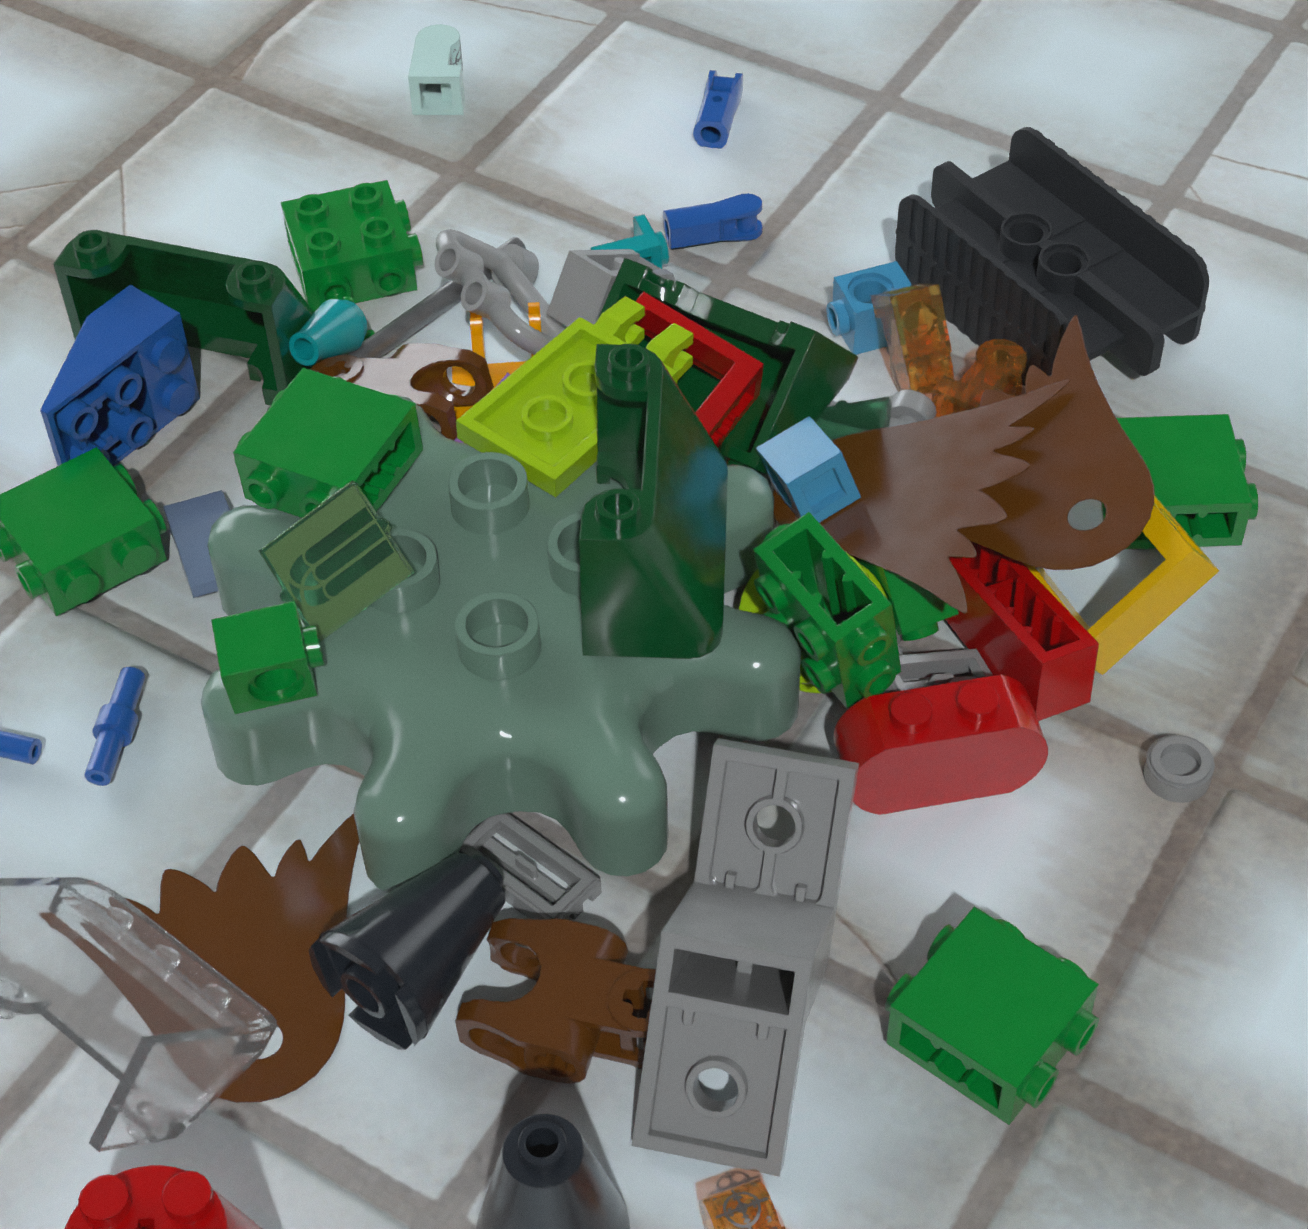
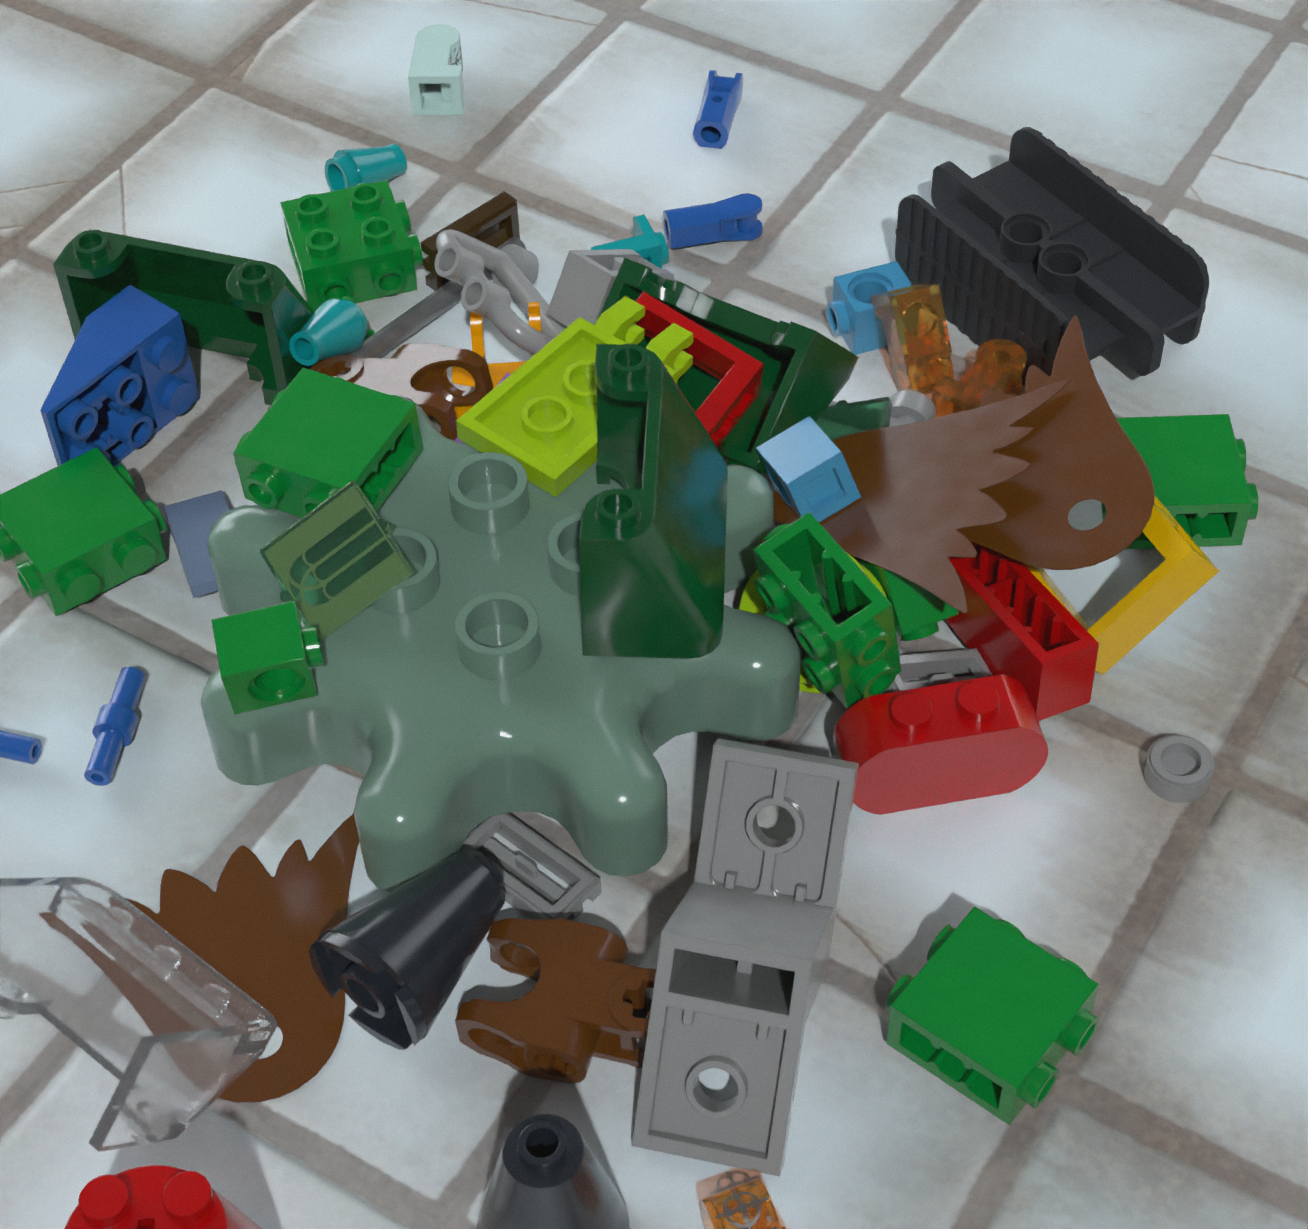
none -> teal cone [324,143,407,191]
none -> dark brown tile [421,191,520,291]

